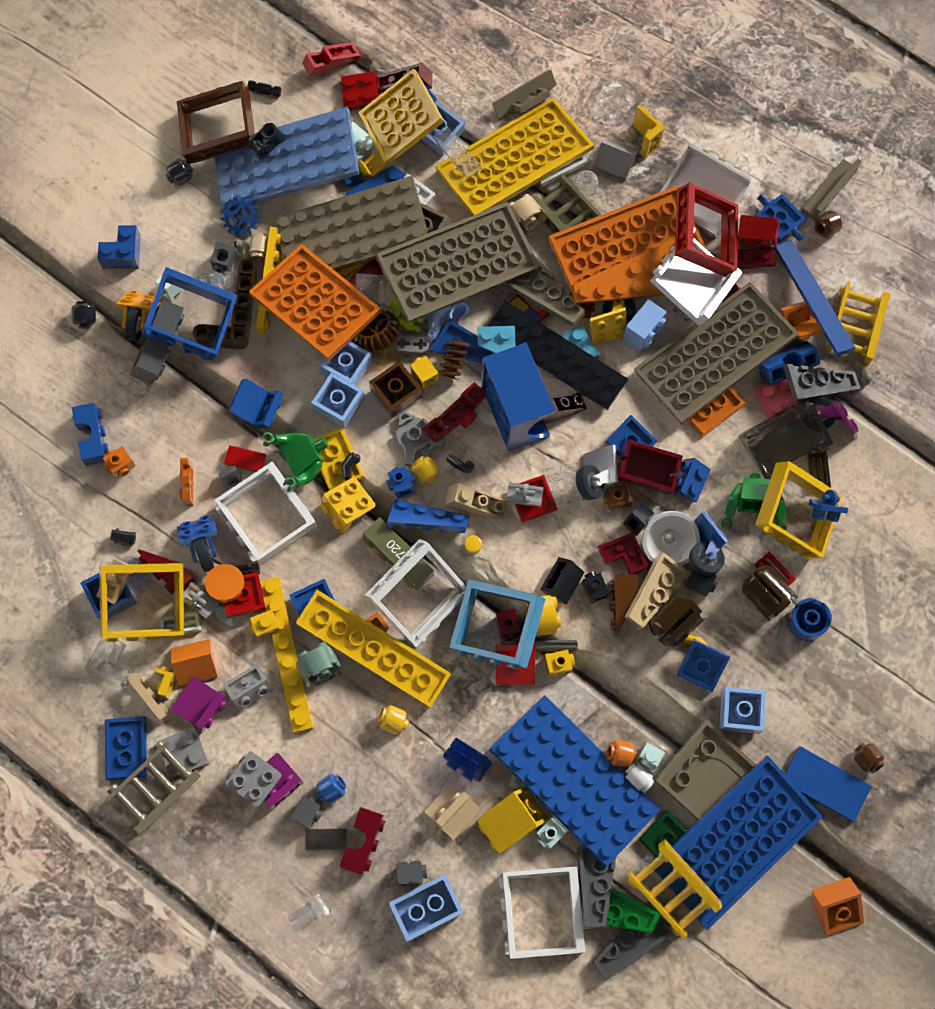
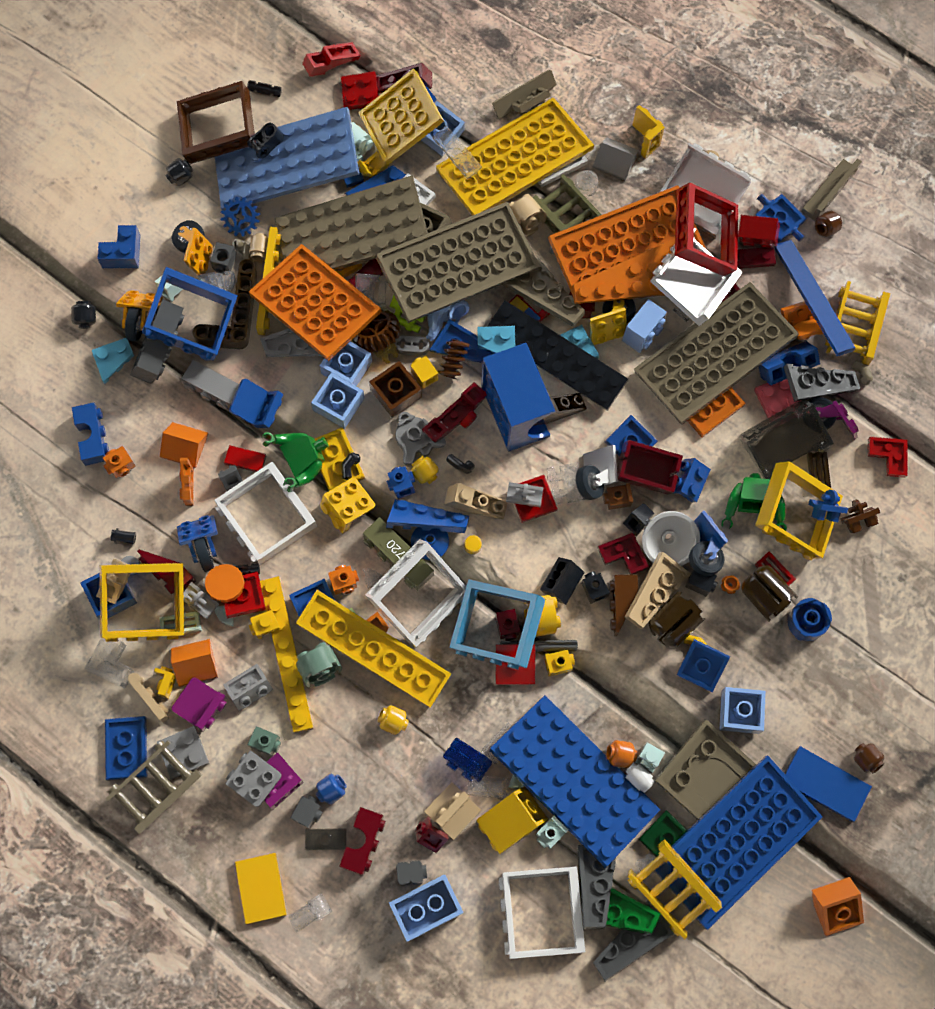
none -> medium azure wing [92,338,134,384]
none -> orange slope [160,422,209,468]
none -> light orange plate [172,220,213,278]
none -> light grey brick [181,360,239,409]
none -> yellow tile [235,853,287,924]
none -> sand green brick [248,726,281,756]
none -> light grey wing [260,329,322,357]
none -> orange brick [328,565,359,595]
none -> blue dish [411,527,449,560]
none -> dark red bracket [415,817,449,853]
none -> orange plate [721,575,740,594]
none -> reddish brown hips [840,499,880,533]
none -> red plate [868,437,908,478]

